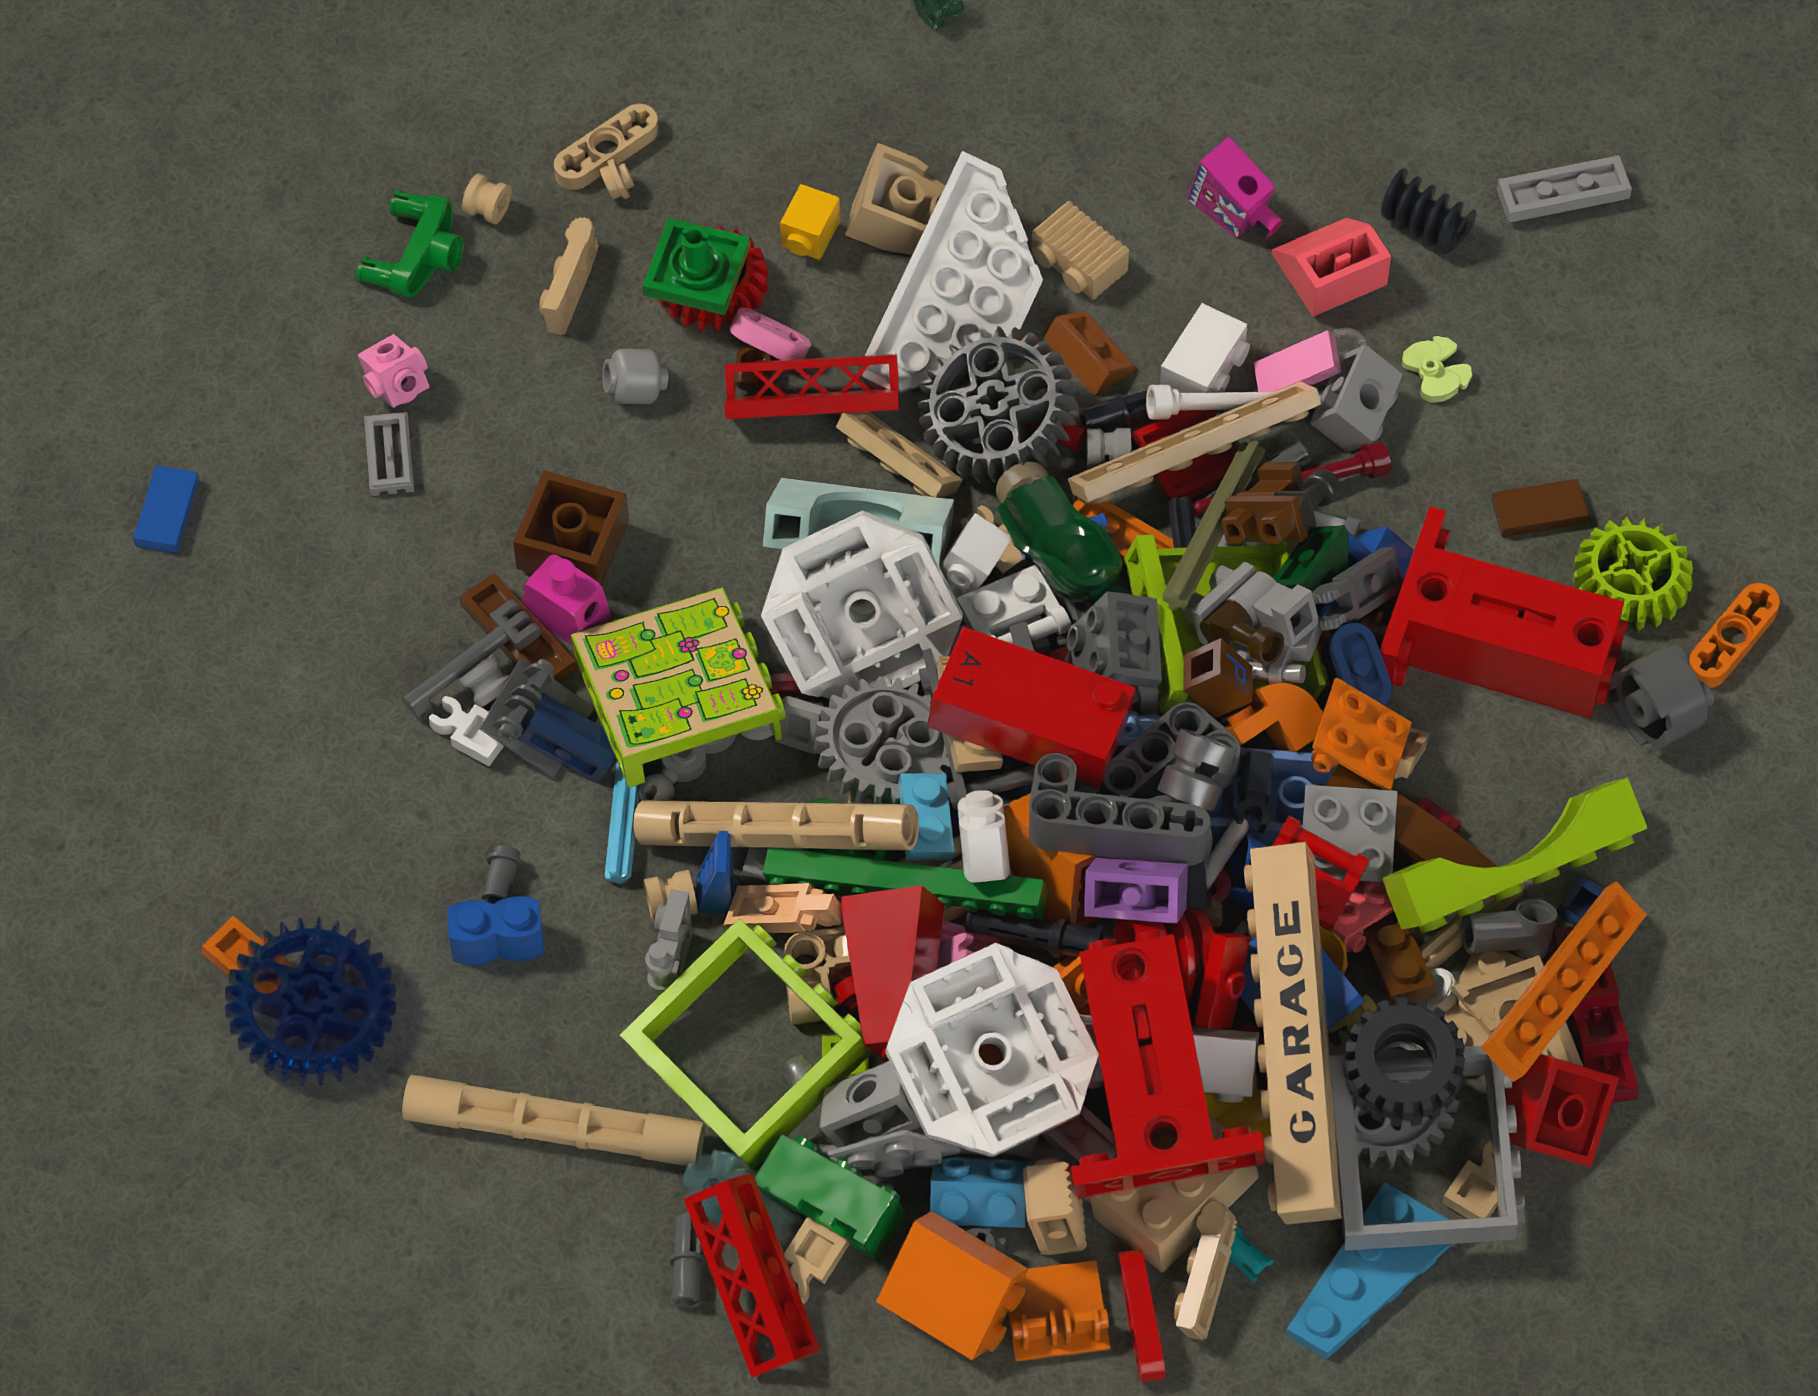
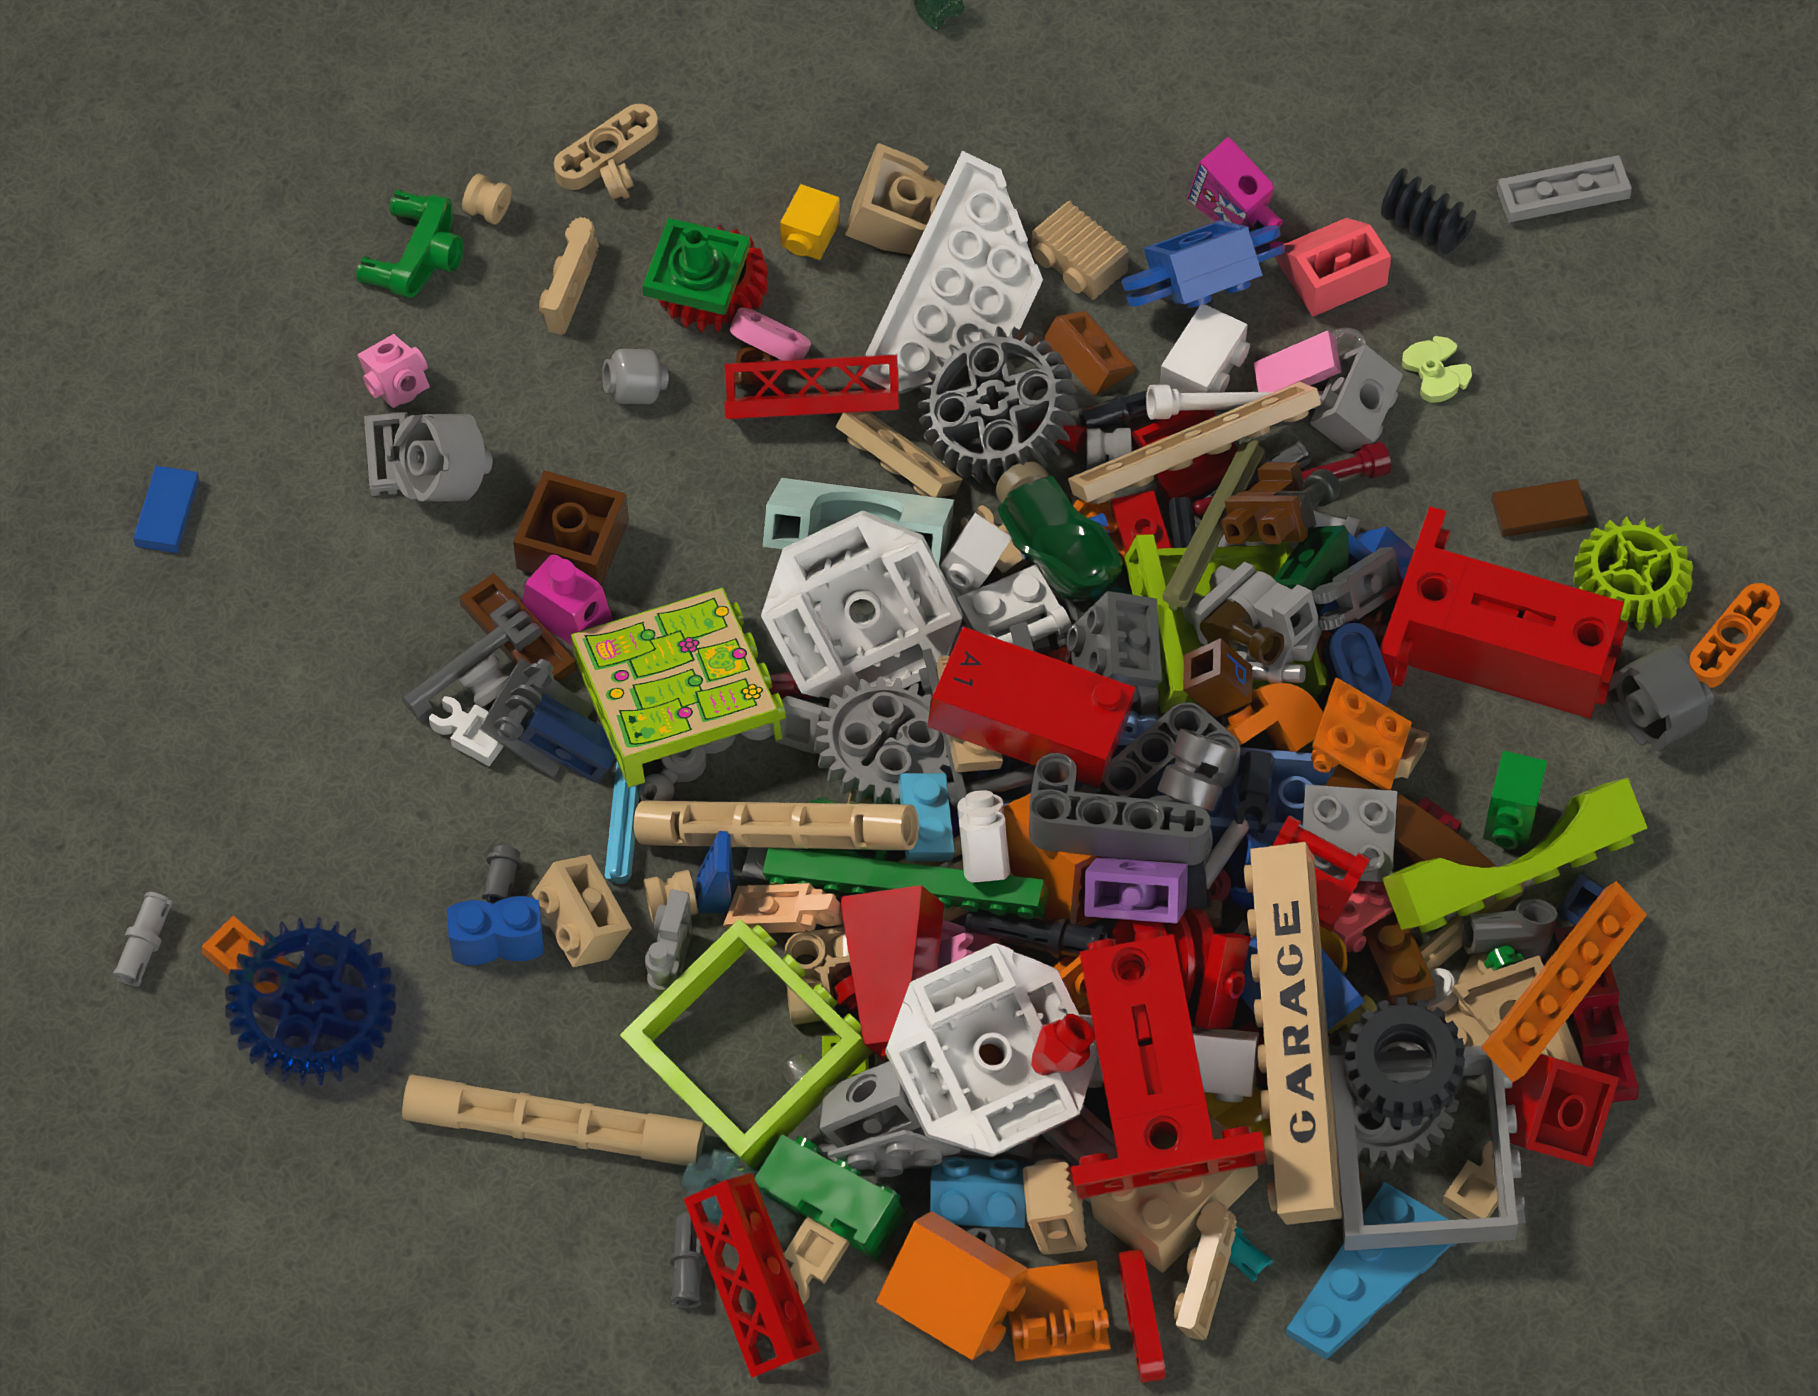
none -> light grey pin [112,892,173,987]
none -> light grey brick [393,414,493,502]
none -> tan brick [532,855,632,967]
none -> red rock [1031,1014,1095,1076]
none -> red plate [1111,490,1171,555]
none -> blue brick [1121,220,1286,308]
none -> green brick [1483,750,1547,849]
none -> green piece [1484,946,1523,971]

